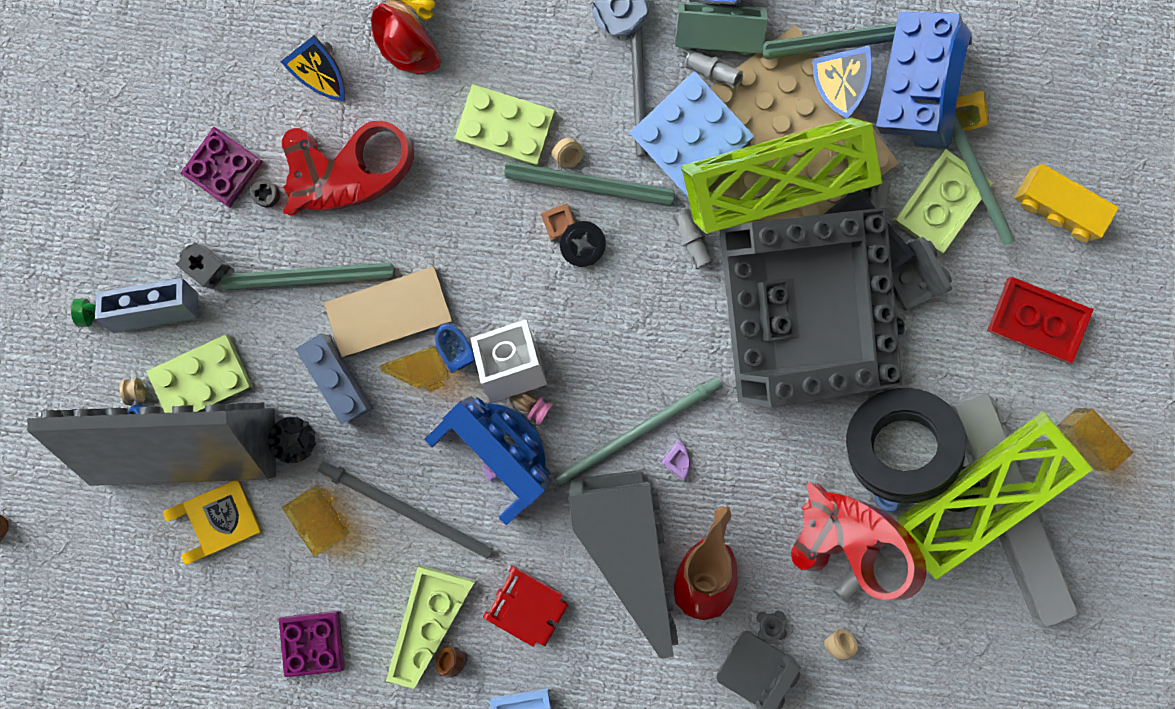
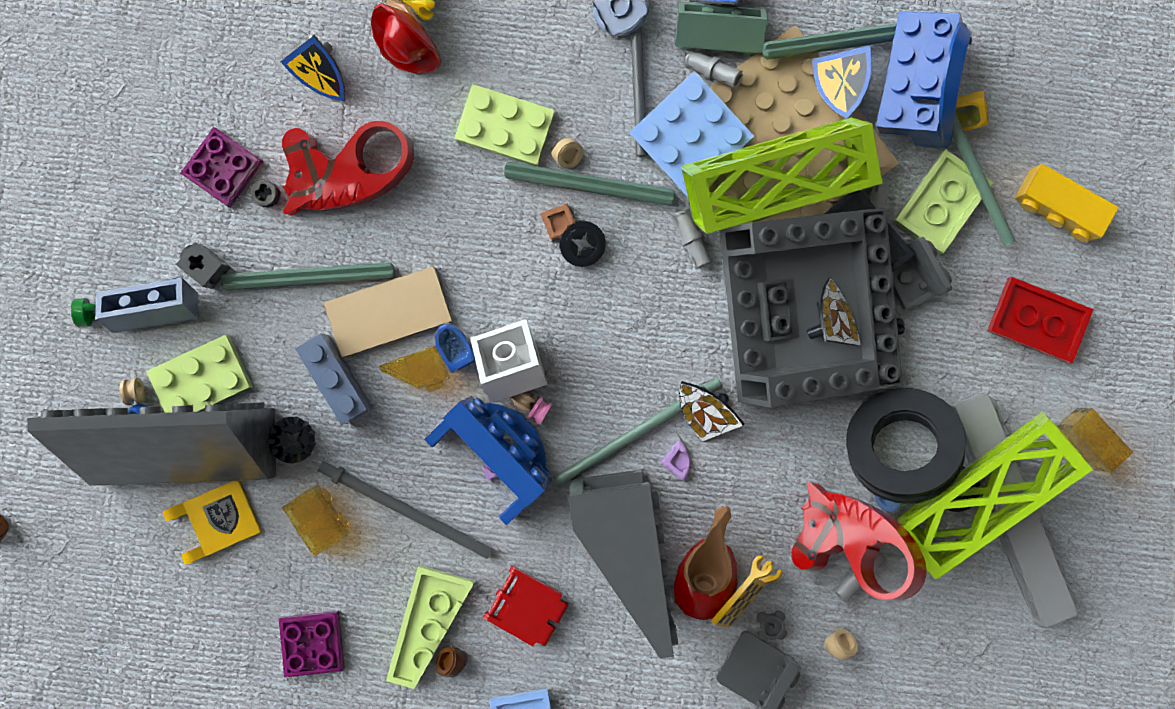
none -> shield [679,381,744,442]
none -> yellow flag [711,556,783,628]
none -> shield [807,277,861,347]

